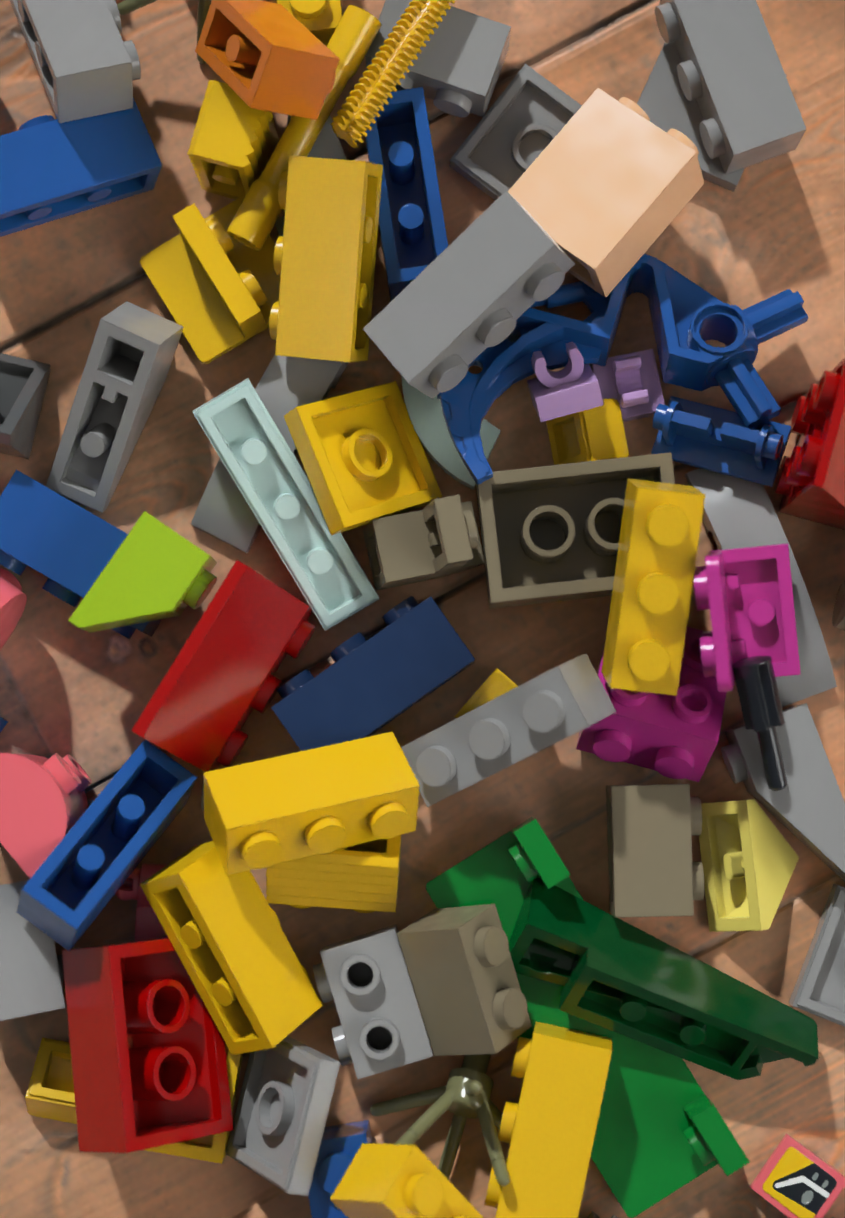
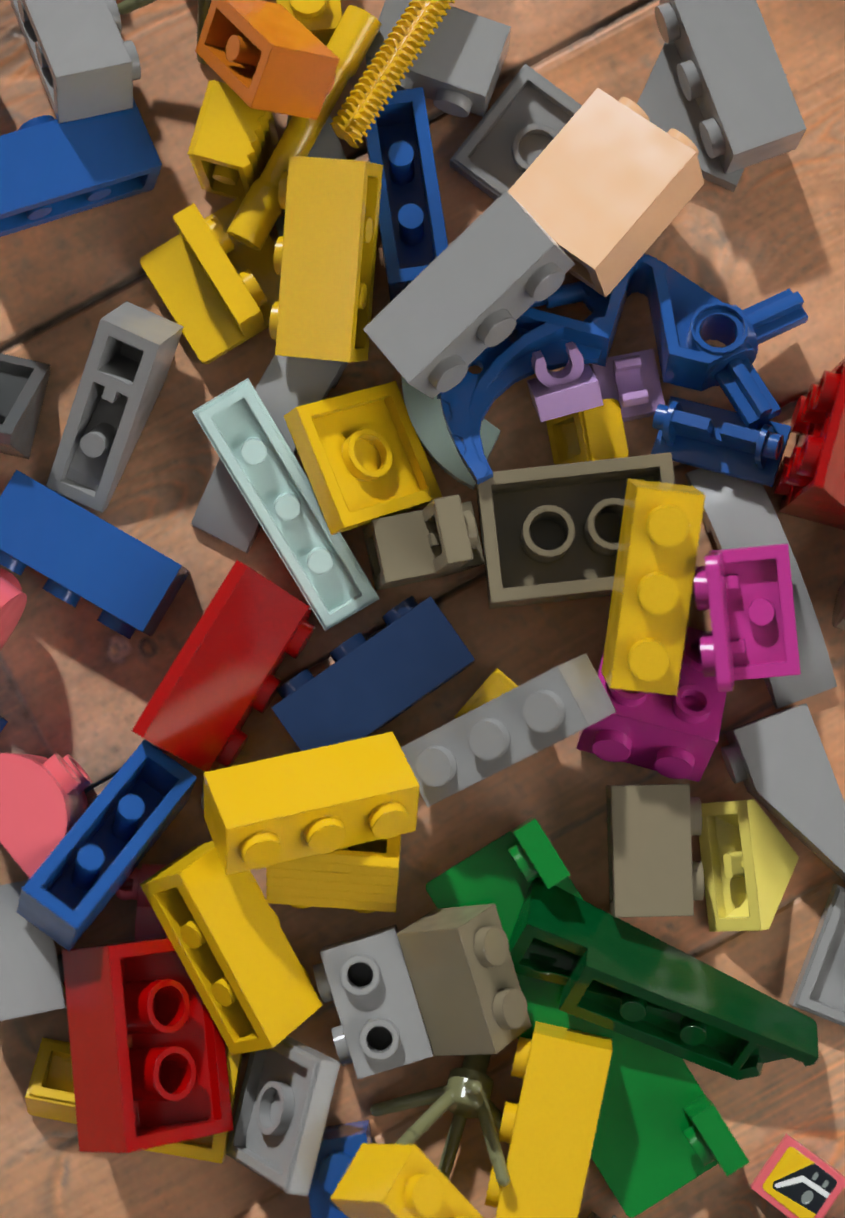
lime slope [68,511,217,633] -> none
black axle [732,656,788,791] -> none

